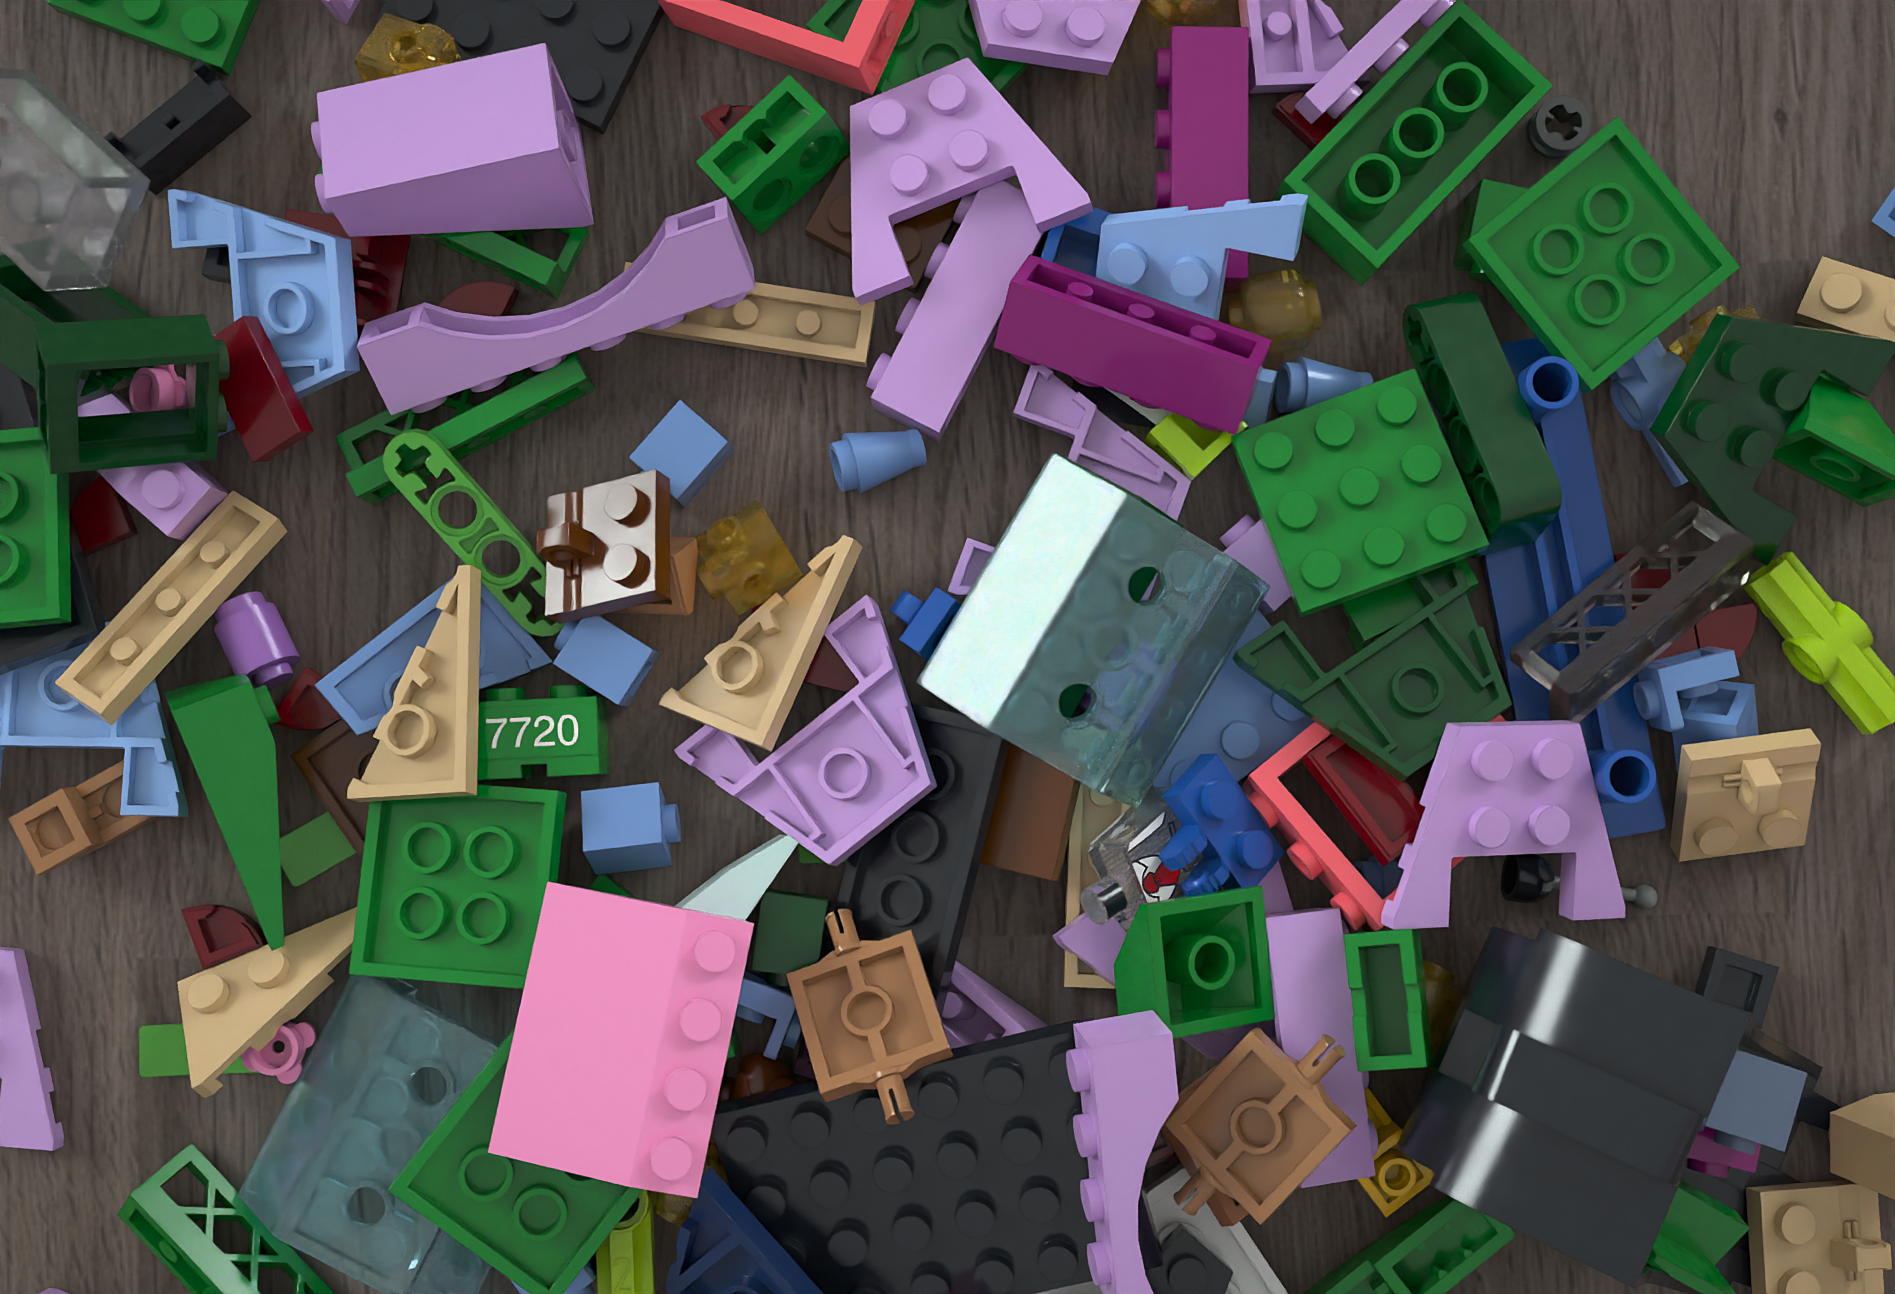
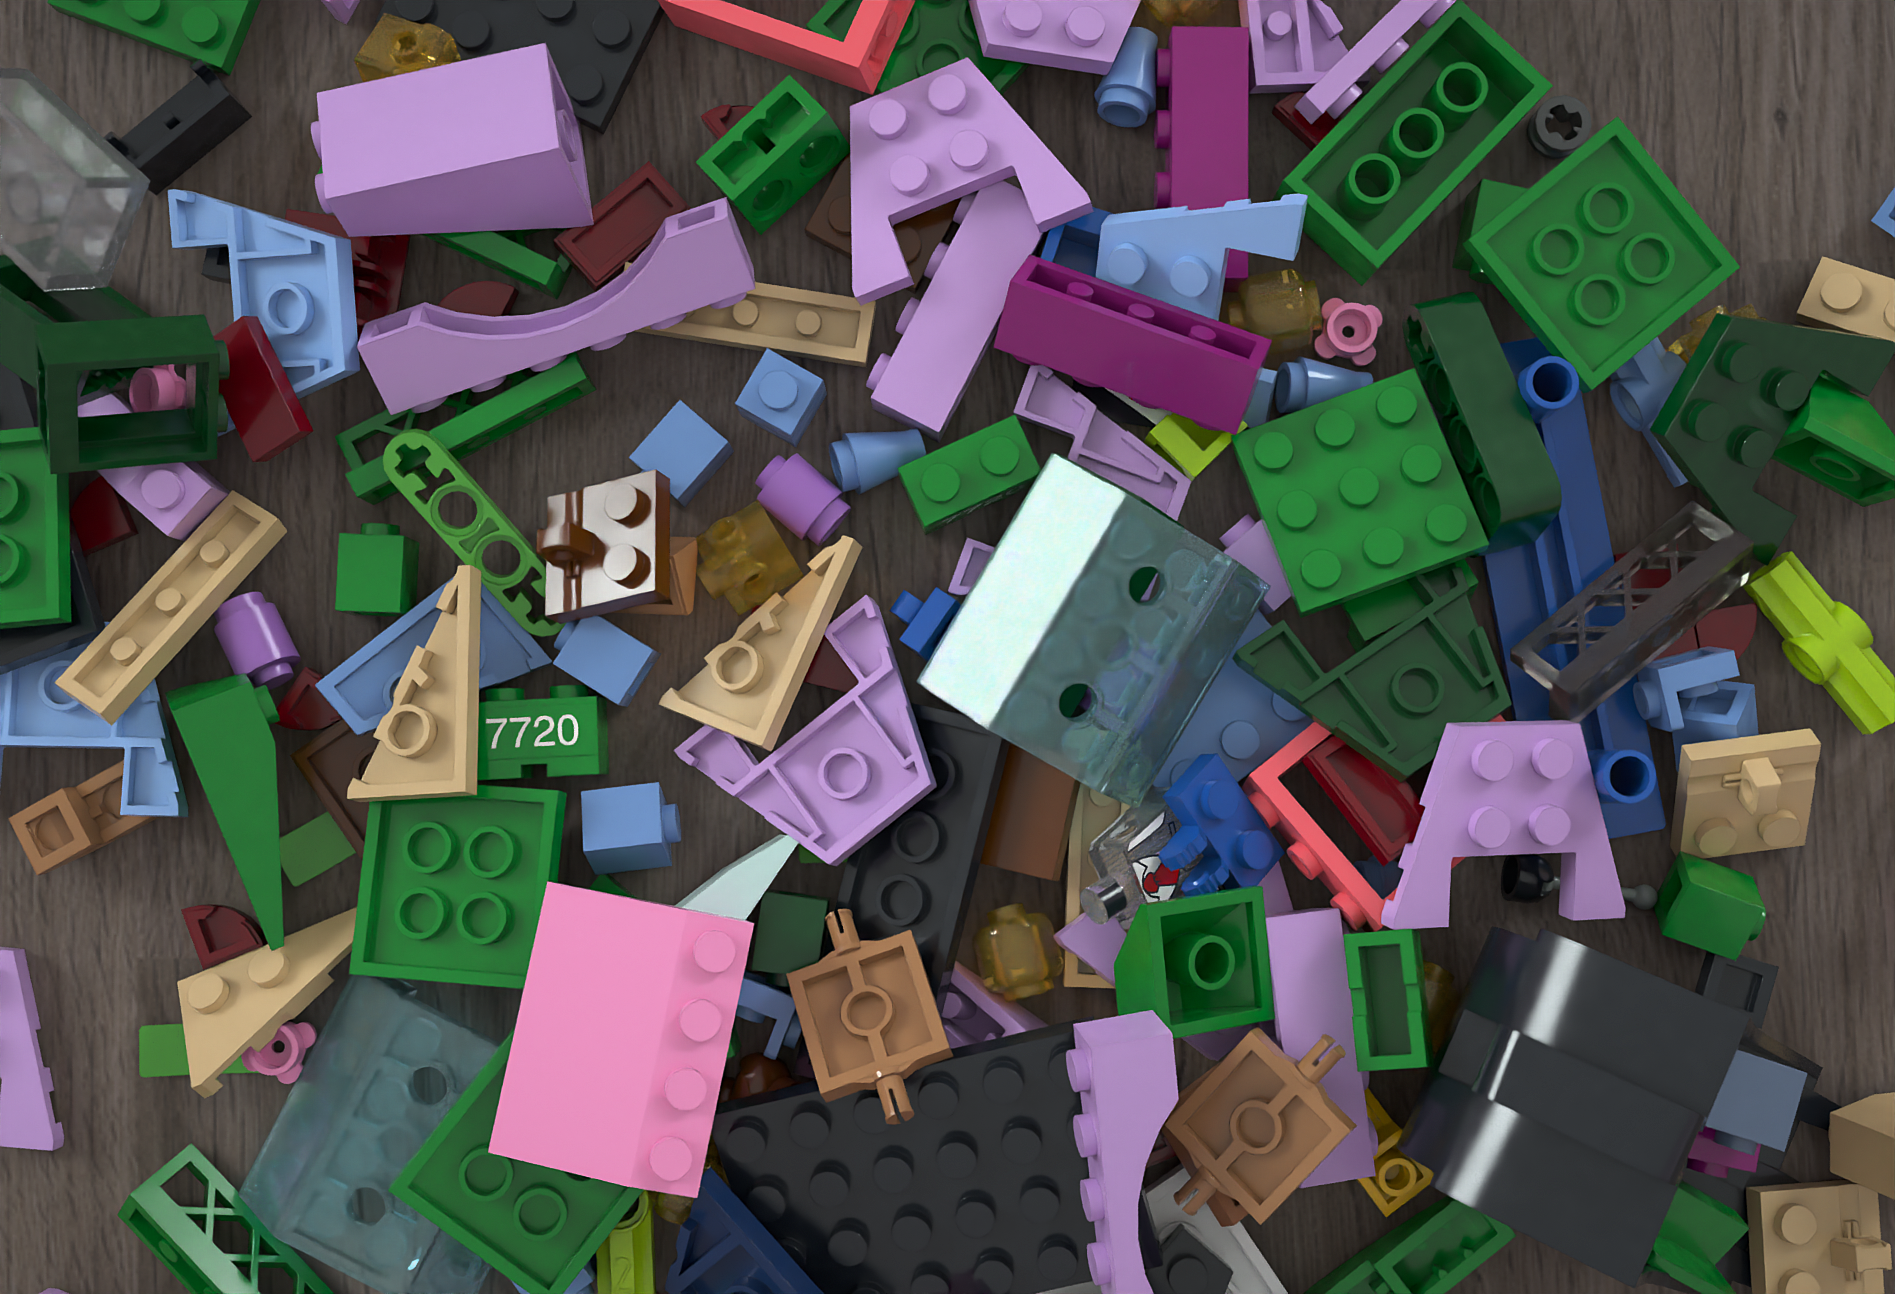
none -> green brick [335,523,419,617]
none -> dark red tile [553,161,691,292]
none -> medium blue brick [735,348,827,447]
none -> medium lavender brick [755,453,851,546]
none -> green brick [898,415,1042,535]
none -> clear yellow head [972,903,1064,1003]
none -> medium blue cone [1094,27,1158,127]
none -> bright pink plate [1314,298,1382,366]
none -> green brick [1654,851,1766,961]

